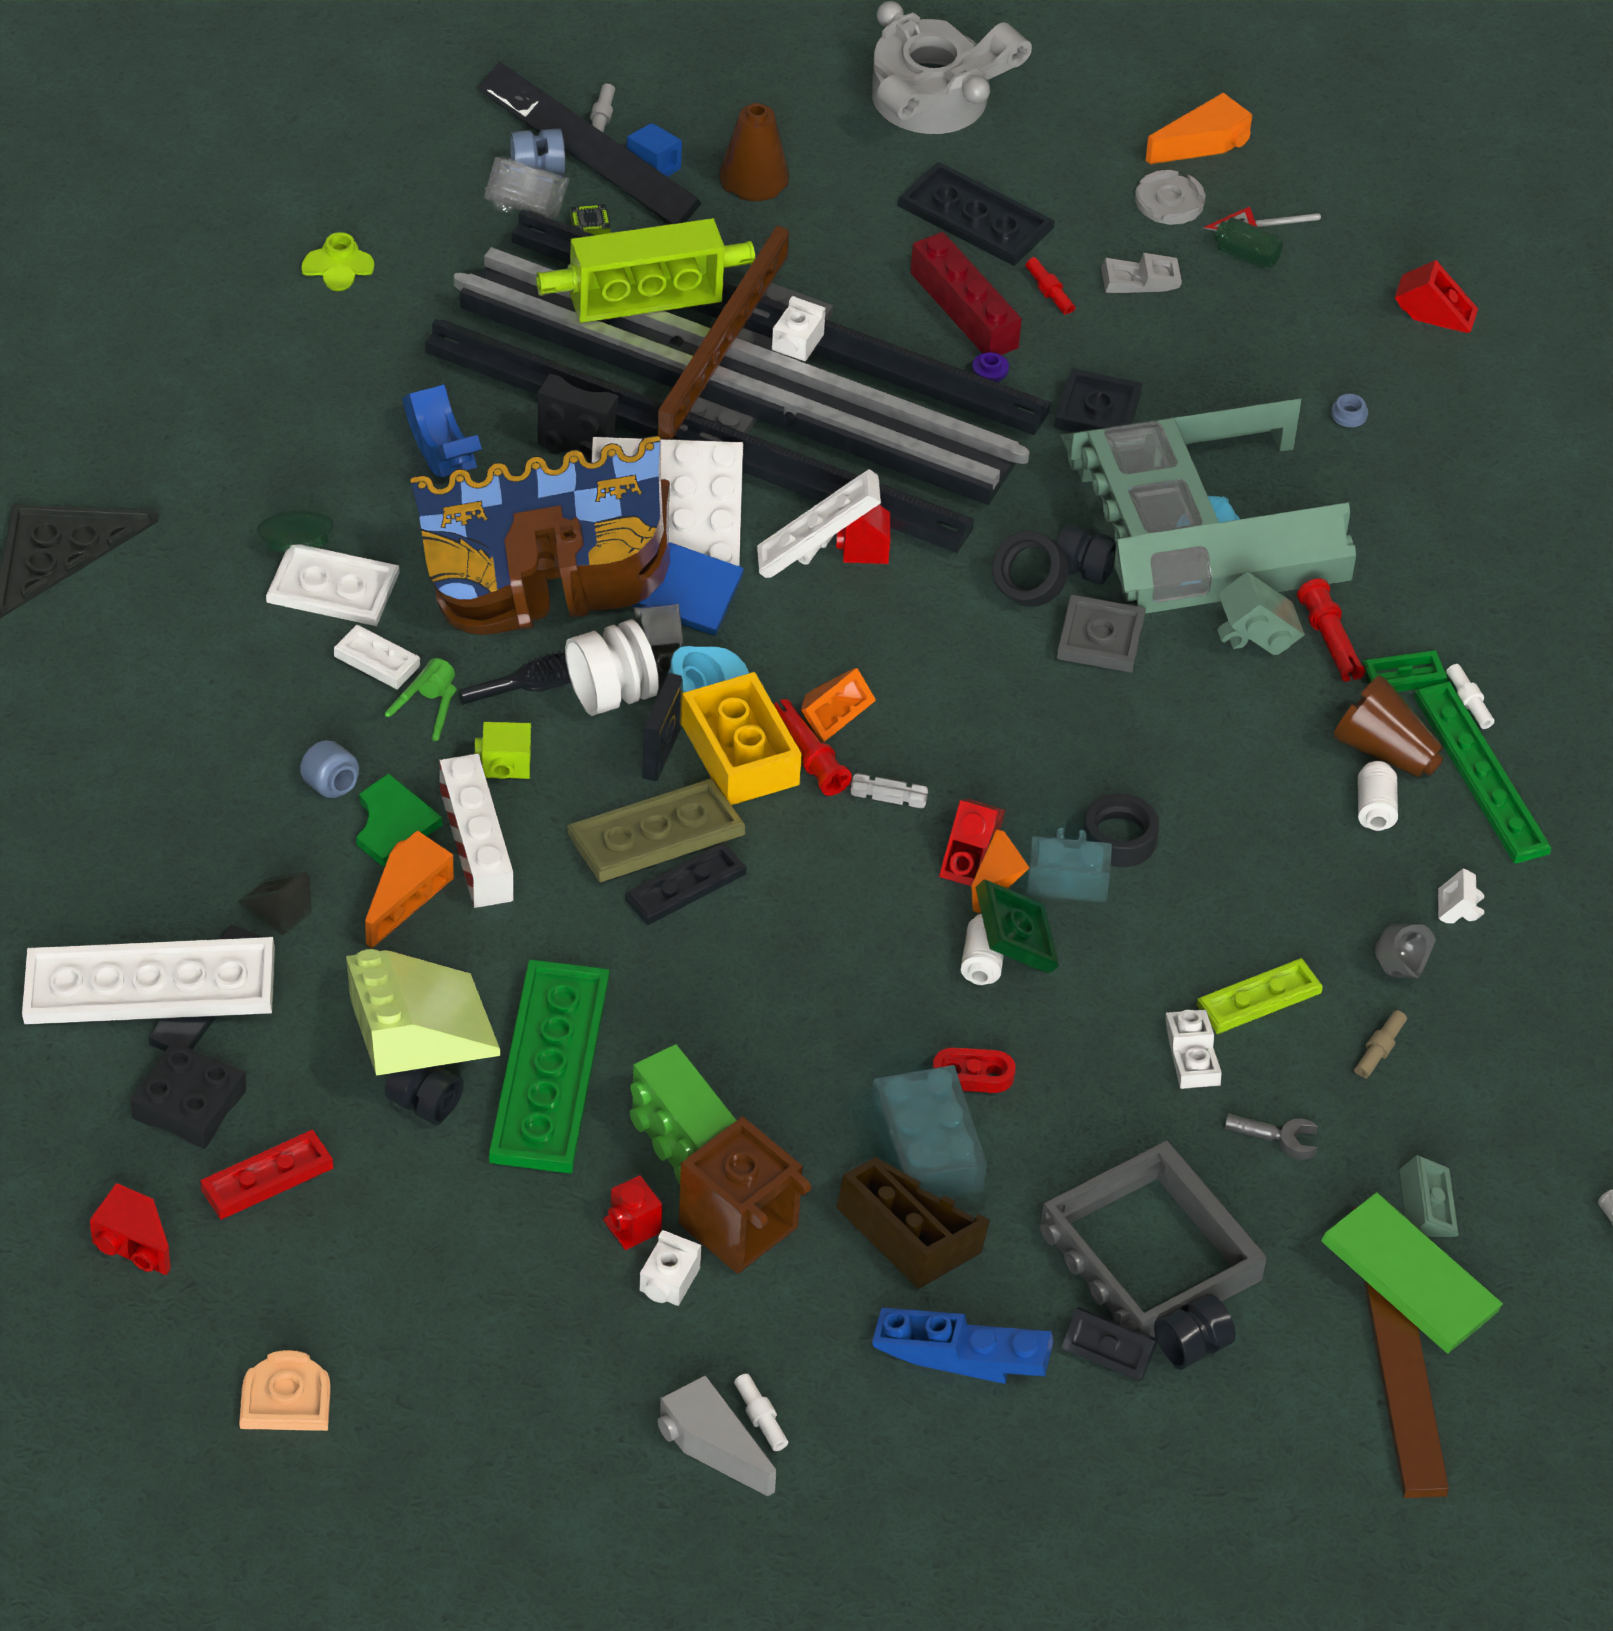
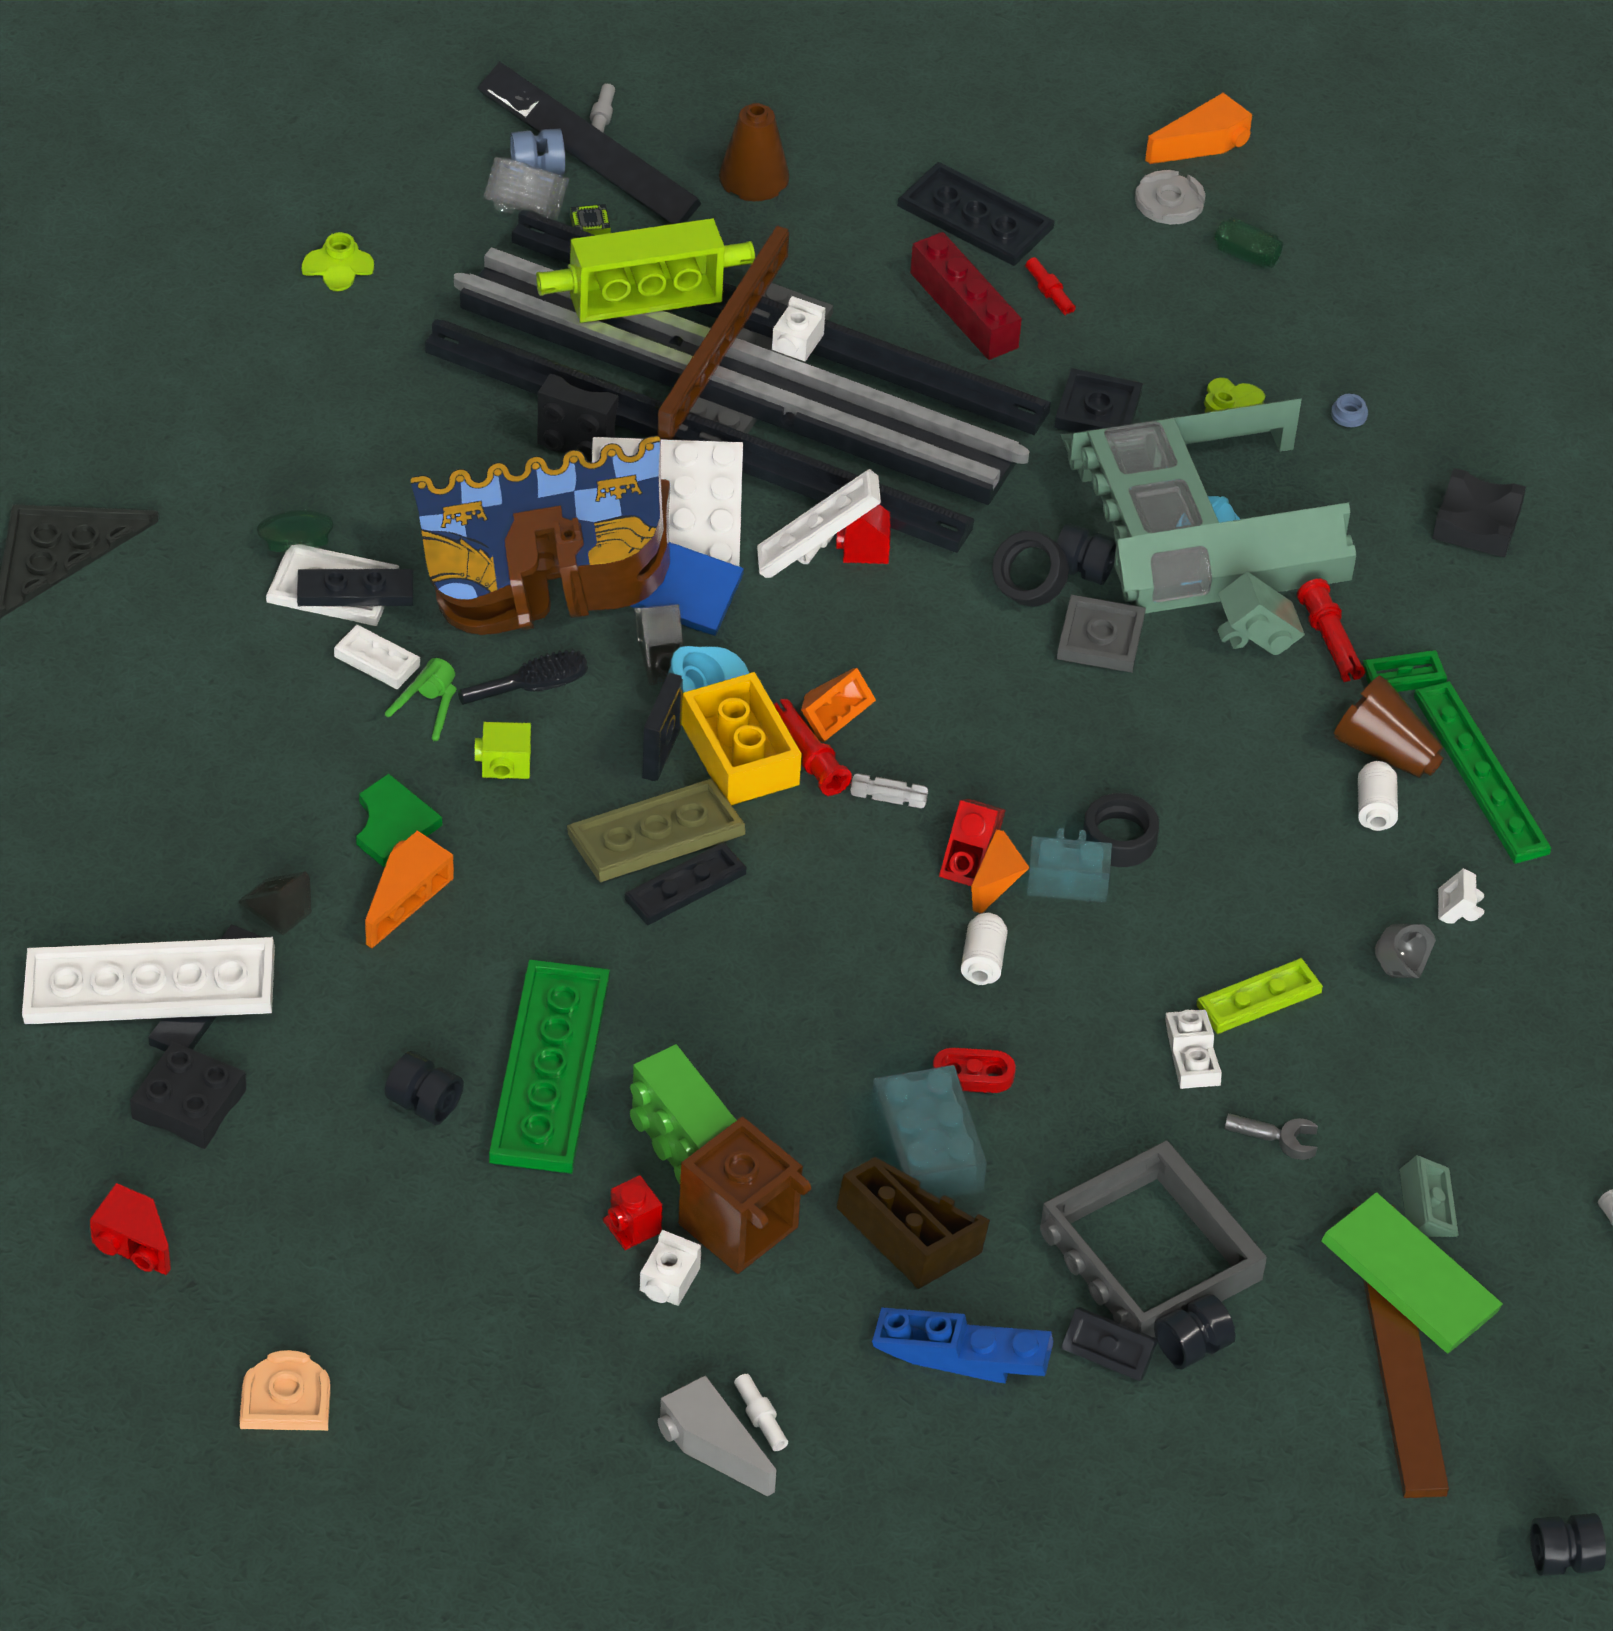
red plate [200,1129,333,1220] -> none
sand blue head [300,740,359,798] -> none
yellowish green slope [346,949,500,1076] -> none
blue arch [402,384,482,477] -> none
white brick [439,754,513,908] -> none
white wheel [565,619,659,716] -> none
blue panel [627,123,682,177] -> none
light grey piece [872,1,1032,134] -> none
dark purple plate [972,352,1009,383] -> none
dark green tile [975,879,1059,973] -> none
light grey slope [1101,253,1182,293] -> none
light grey piece [1203,206,1321,239] -> none
dark tan bar [1354,1010,1407,1079] -> none
red slope [1394,260,1478,333] -> none
white bar [1446,664,1494,729] -> none
none -> black plate [297,569,413,607]
none -> lime plate [1204,378,1265,412]
none -> black brick [1432,468,1526,558]
none -> black wheel [1530,1513,1606,1576]

